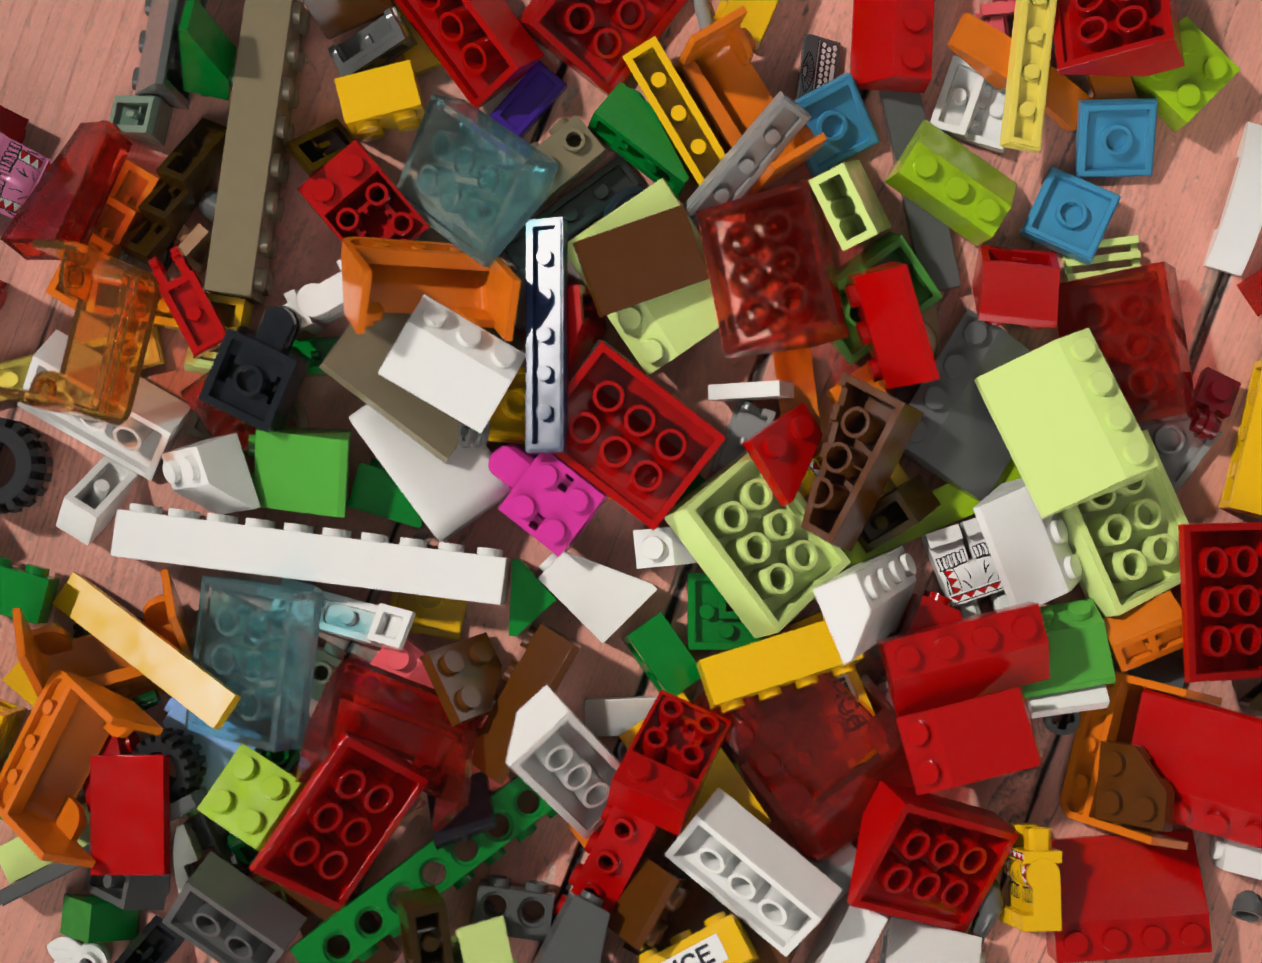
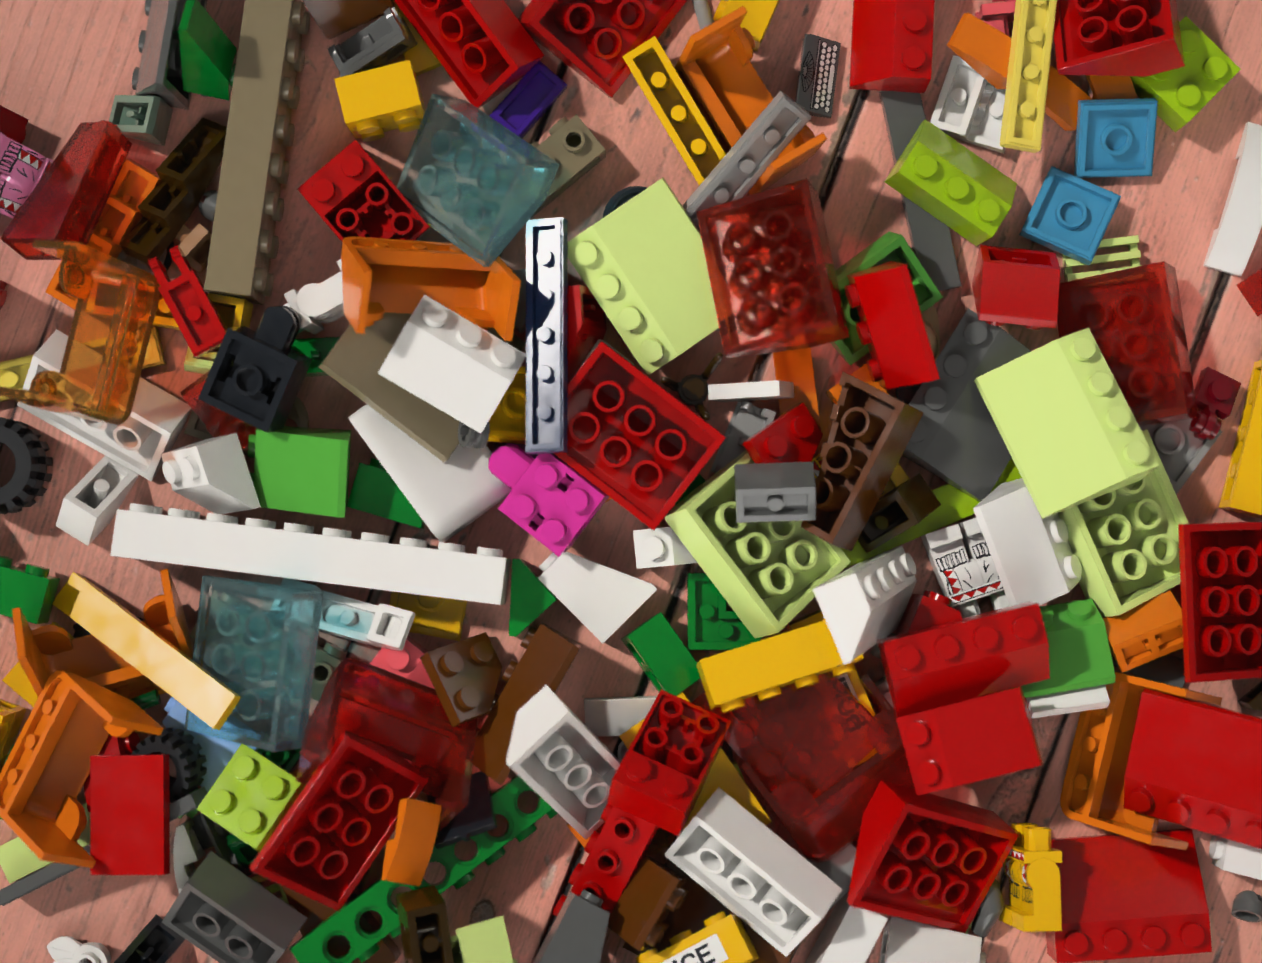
green slope [60,893,141,944] -> none
dark grey slope [84,868,171,910] -> none
dark brown slope [284,119,355,177] -> none
dark grey brick [473,874,556,942] -> none
pearl dark grey tile [498,155,643,270] -> none
reddish brown tile [573,205,709,318] -> none
green slope [587,82,689,197] -> none
dark azure tile [794,72,880,177] -> none
yellowish green brick [809,159,892,251] -> none
dark grey bush [1043,712,1081,736] -> none
reddish brown plate [1095,740,1175,832] -> none
none -> orange slope [382,798,442,887]
none -> dark brown plant [661,353,723,421]
none -> dark grey panel [734,462,816,523]

